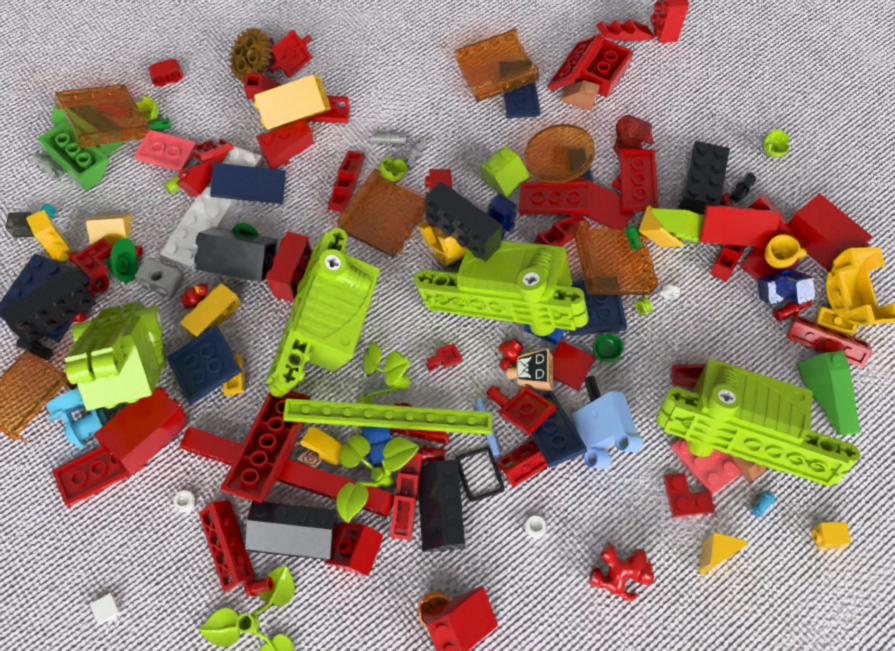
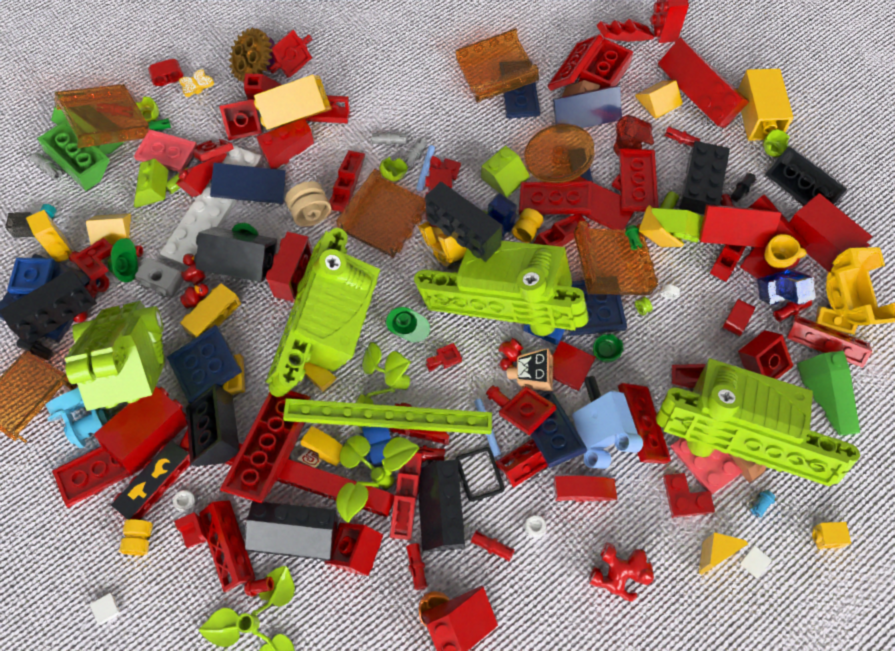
none -> blue tile [7,257,56,294]
none -> black brick [111,440,190,520]
none -> yellow wheel [119,519,153,556]
none -> lime slope [133,159,169,208]
none -> red panel [174,512,207,548]
none -> yellow animal [179,70,214,97]
none -> red animal [181,253,206,286]
none -> black slope [186,384,240,467]
none -> red slope [219,98,262,141]
none -> tan wheel [285,181,331,227]
none -> yellow slope [303,362,337,392]
none -> green piece [386,307,430,343]
none -> red pin [406,543,428,590]
none -> light blue bar [416,145,435,191]
none -> red plate [429,156,461,180]
none -> red pin [471,530,515,562]
none -> yellow wheel [512,208,544,243]
none -> dark blue tile [553,85,622,134]
none -> red slope [553,476,617,502]
none -> red tile [617,383,671,464]
none -> yellow slope [635,80,683,119]
none -> red slope [658,37,750,128]
none -> lime cylinder [659,191,679,209]
none -> red pin [664,126,701,147]
none -> red beam [722,299,756,337]
none -> yellow brick [738,68,794,141]
none -> red slope [738,330,793,379]
none -> white sticker [740,546,772,579]
none -> black slope [765,146,850,206]

